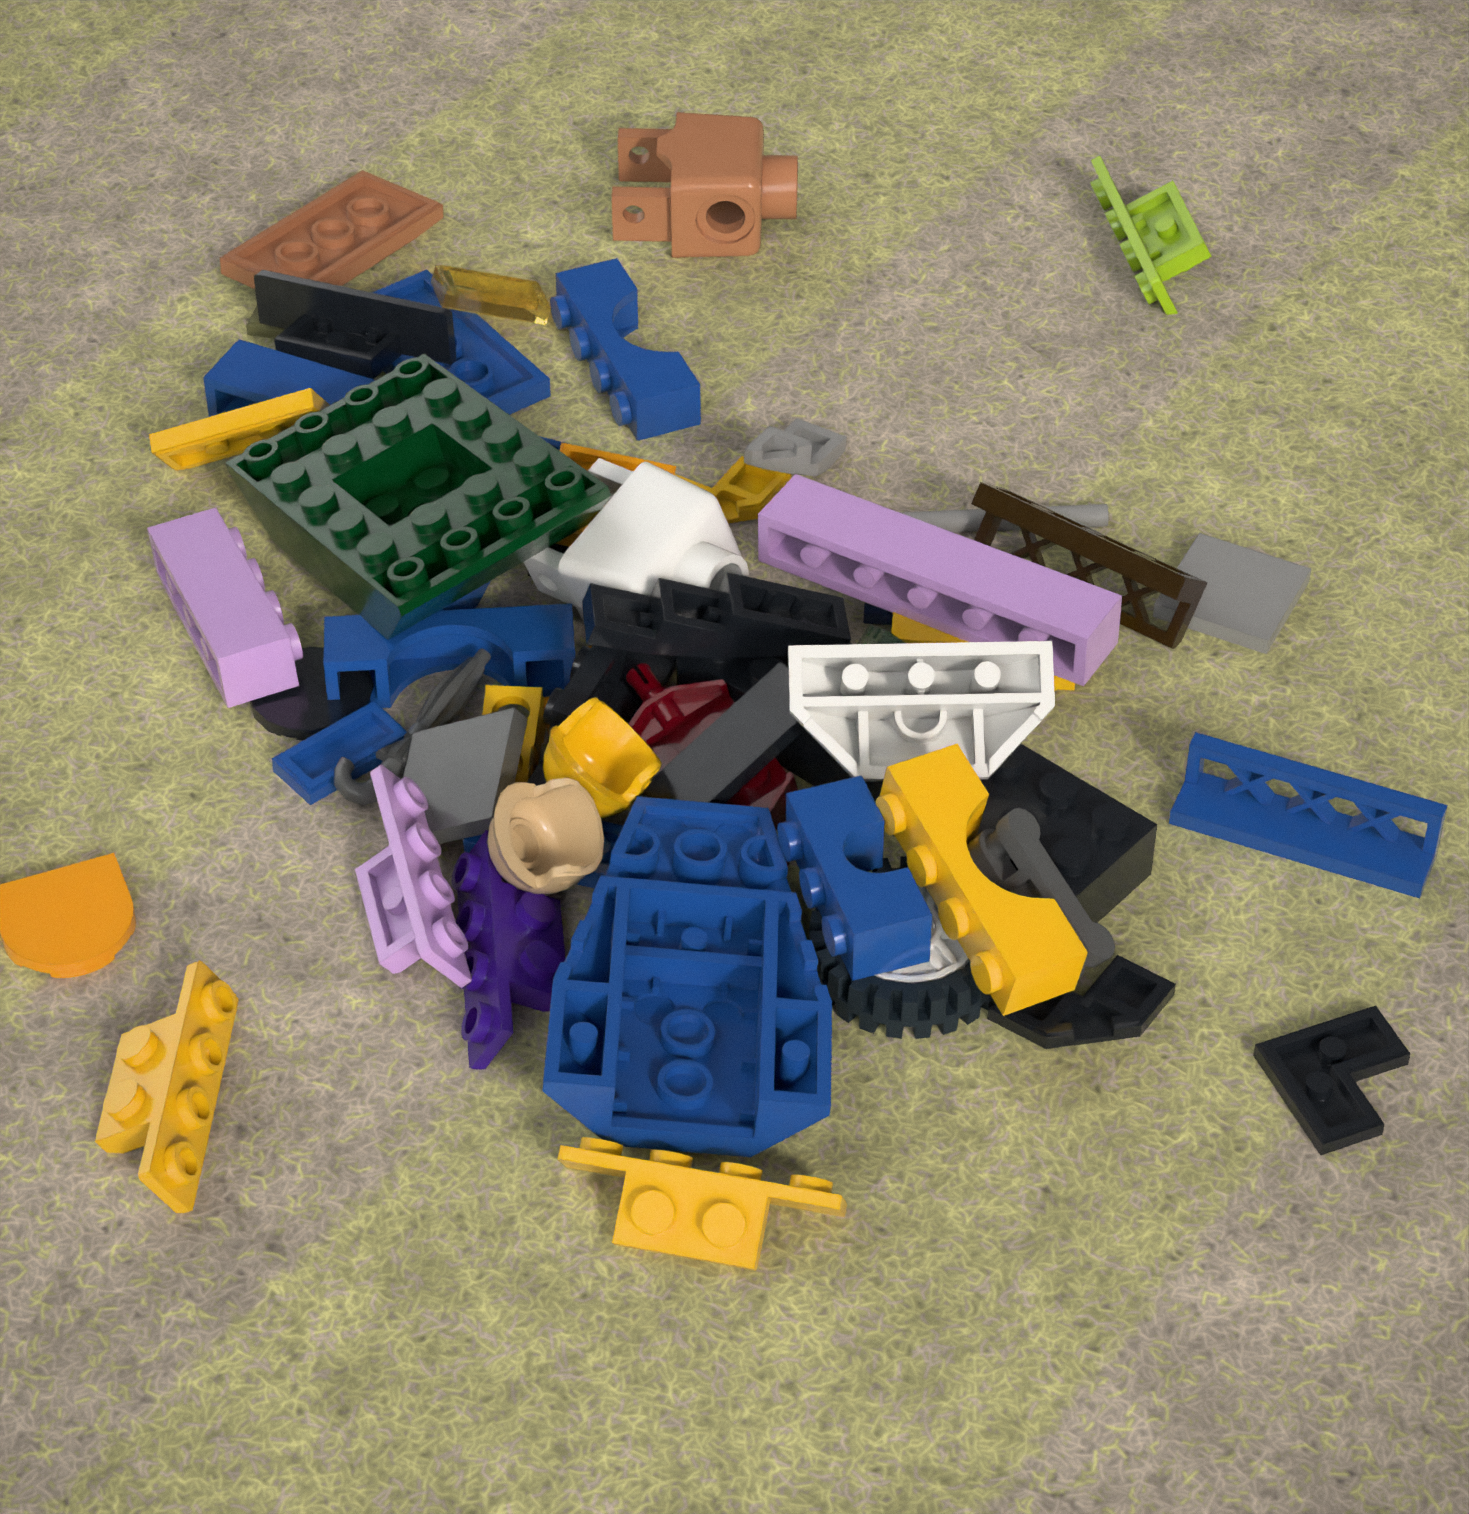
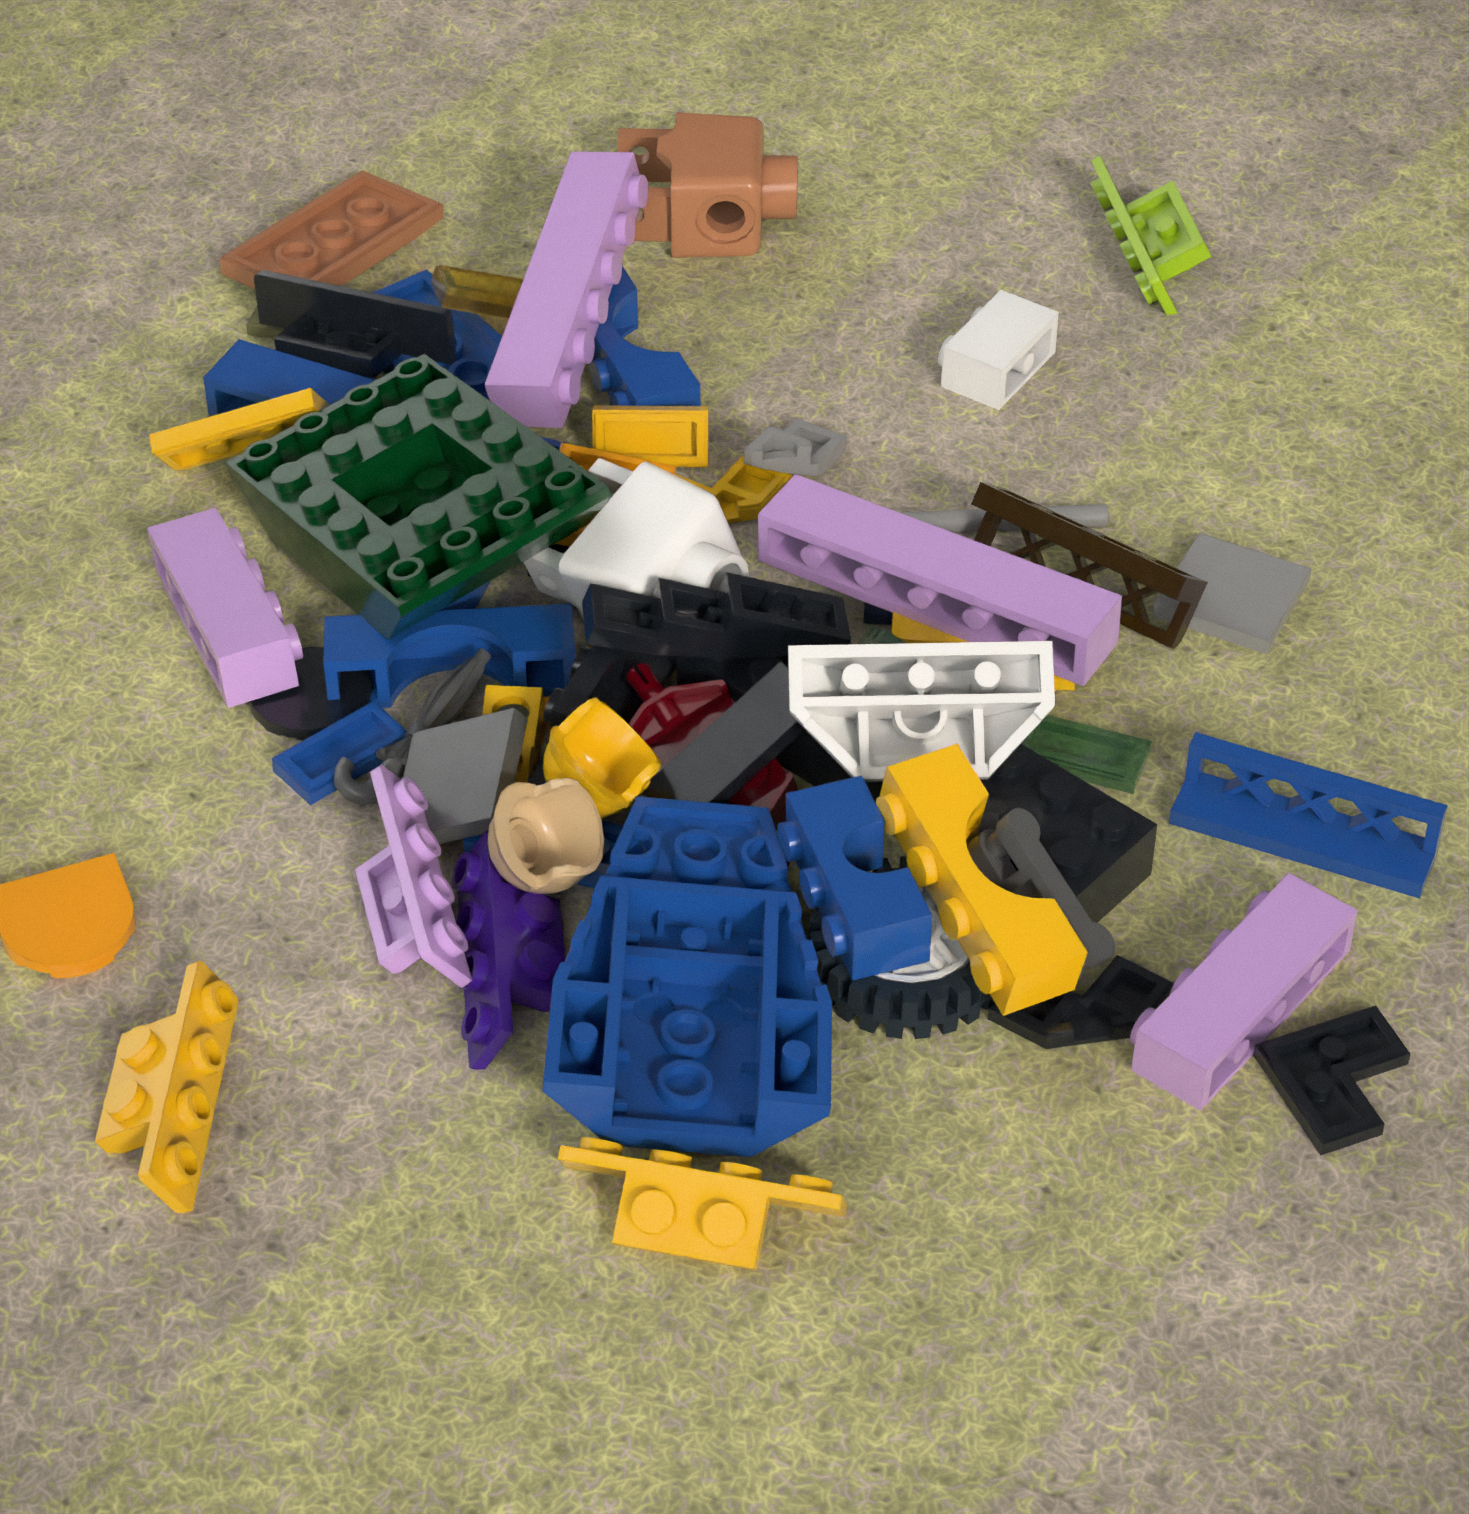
none -> lavender brick [484,152,648,428]
none -> yellow tile [592,405,709,467]
none -> white brick [938,290,1059,410]
none -> clear green tile [1021,715,1152,794]
none -> lavender brick [1130,873,1358,1111]

